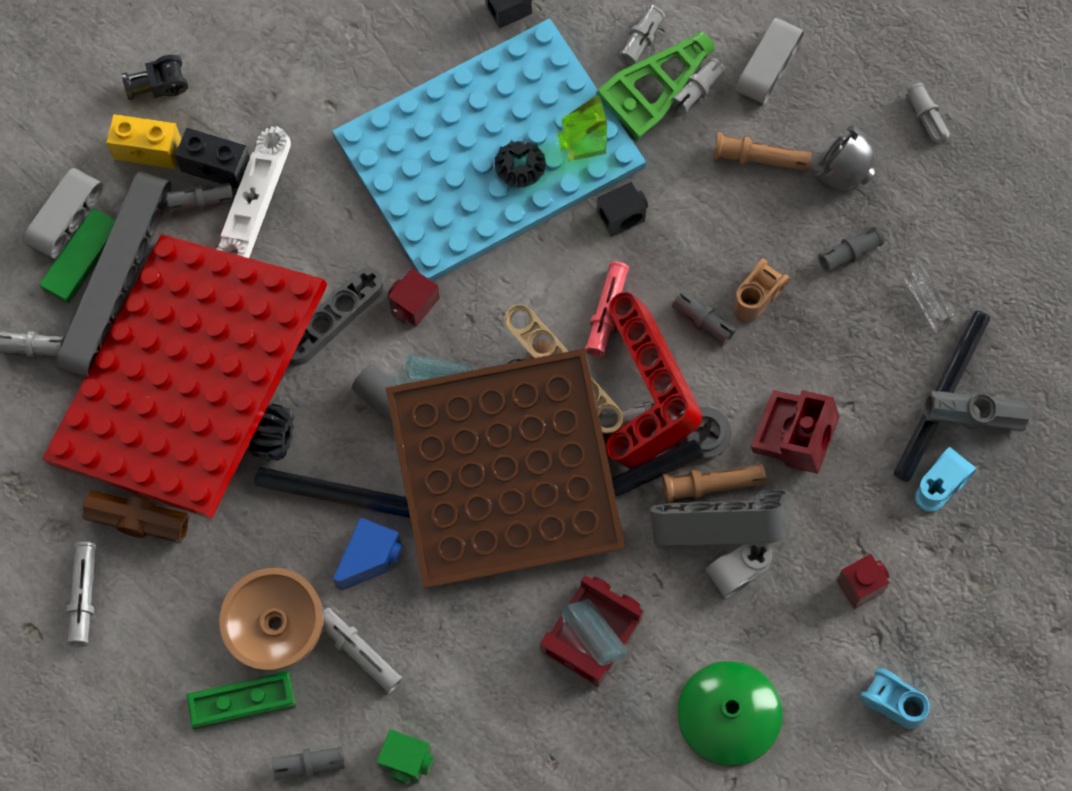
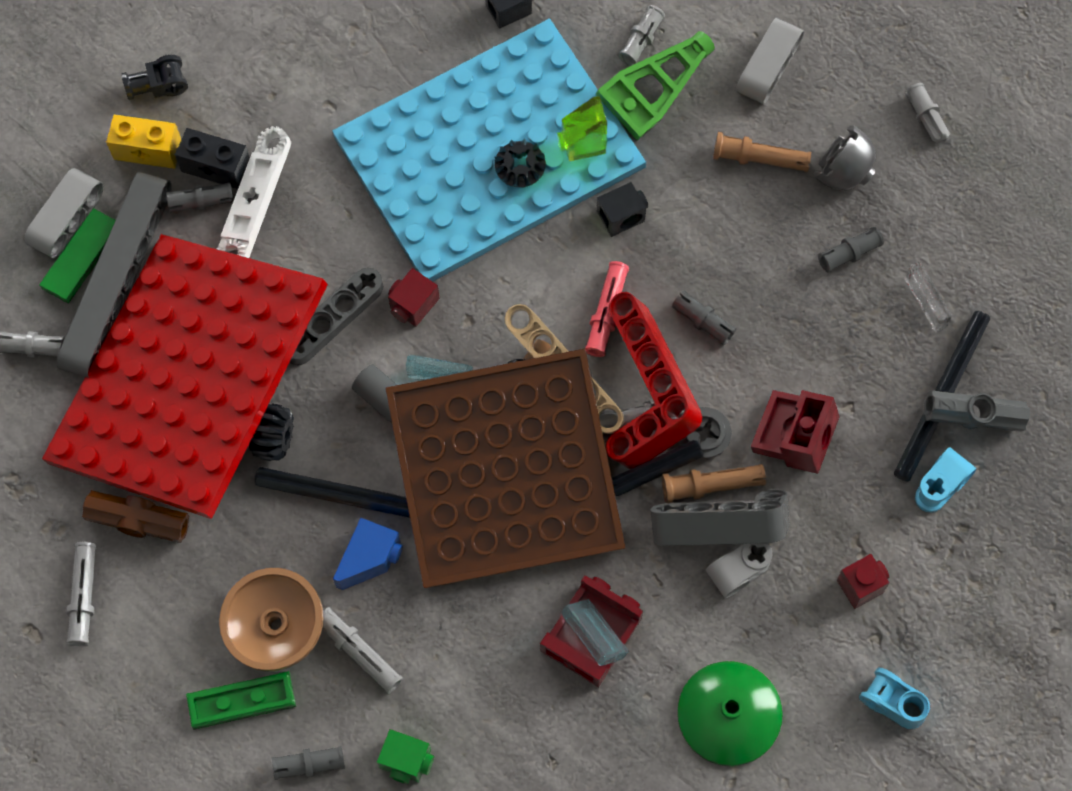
light grey pin [672,58,725,114] -> none
medium nougat piece [733,258,790,322] -> none

